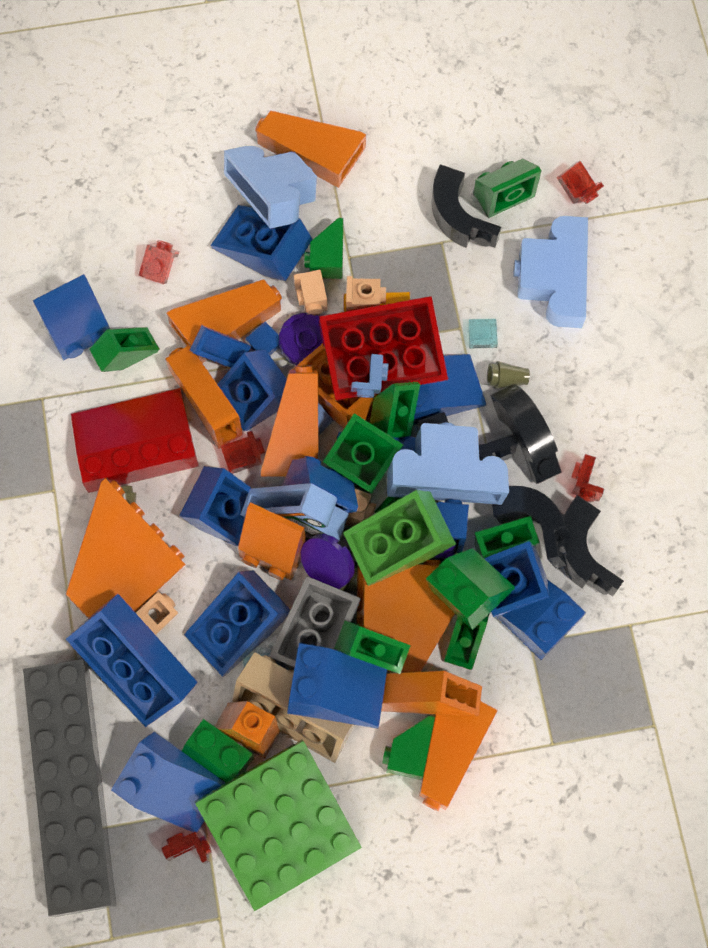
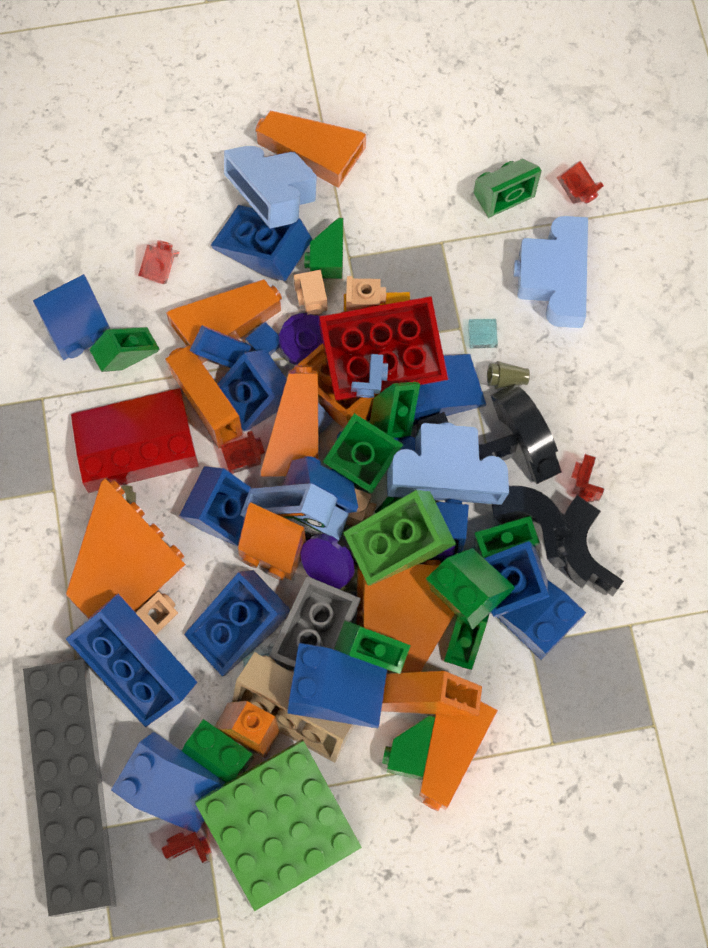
black arch [431,164,501,248] -> none

